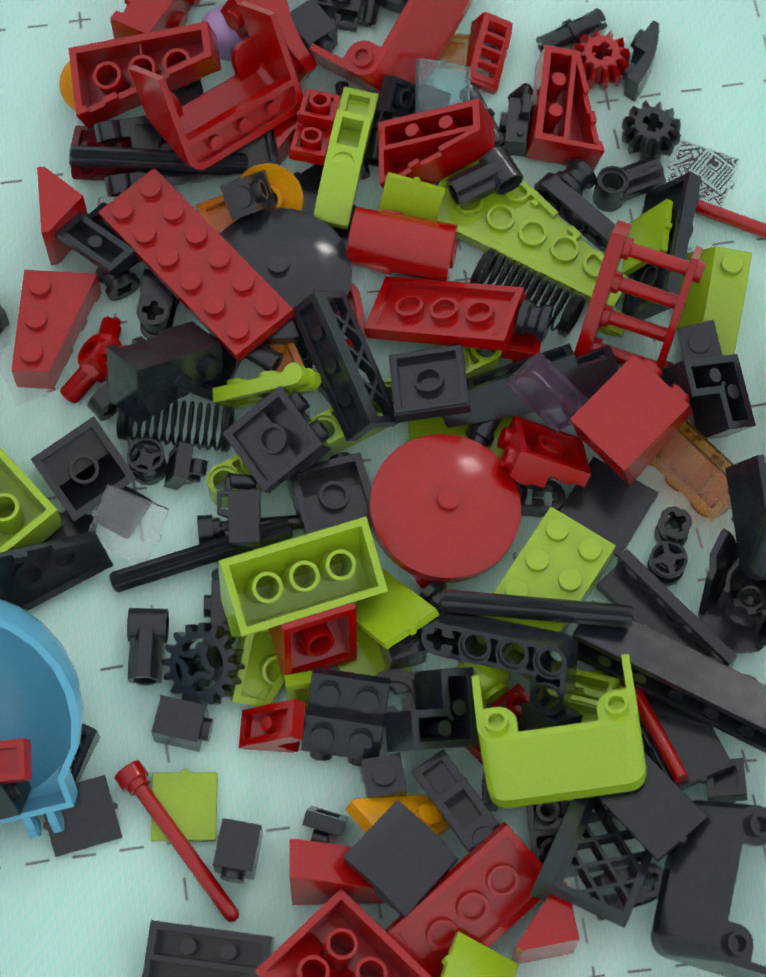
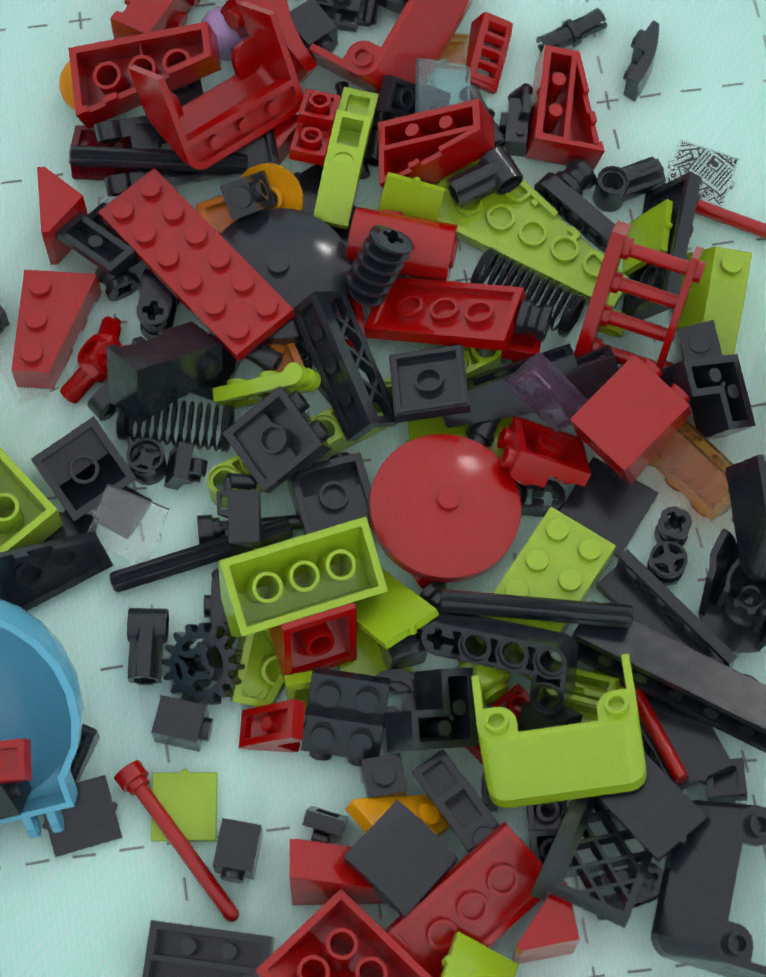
red gear [572,29,631,91] -> none
black gear [621,100,681,160] -> none
none -> black piece [346,225,414,307]

